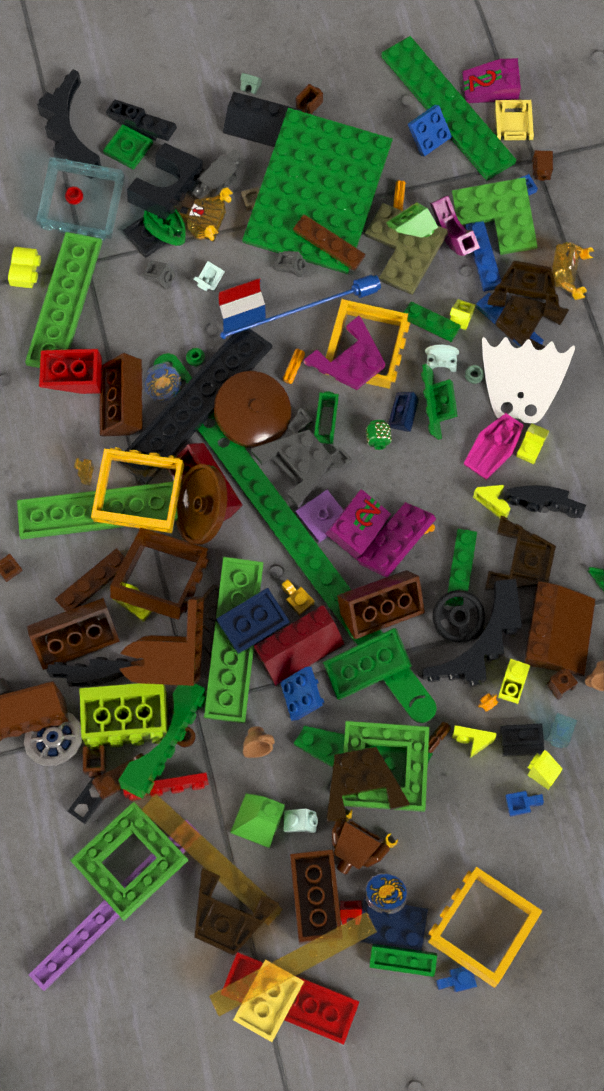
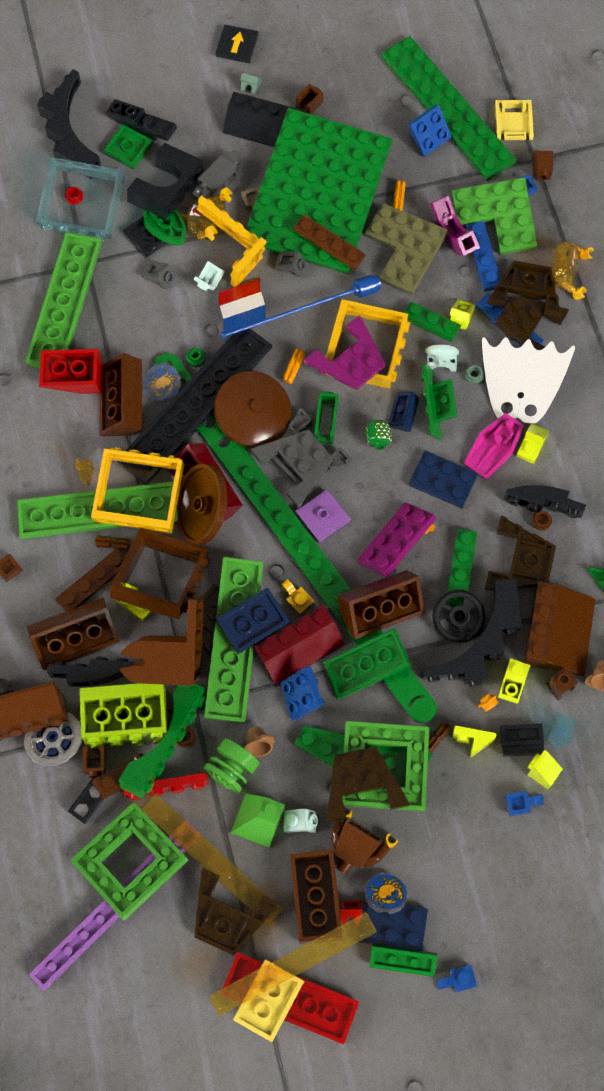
neon yellow brick [8,247,41,288] -> none
magenta slope [325,489,391,559] -> none
slope [386,202,438,238] -> none
yellow window [428,867,542,988] -> none
magenta slope [462,58,521,103] -> none
neon yellow slope [473,485,511,518] -> none
none -> reddish brown piece [95,535,129,551]
none -> yellow bracket [197,195,267,287]
none -> bright green wheel [204,738,260,793]
none -> black tile [216,25,259,64]
none -> dark blue plate [409,450,478,509]
none -> reddish brown plate [532,511,552,531]

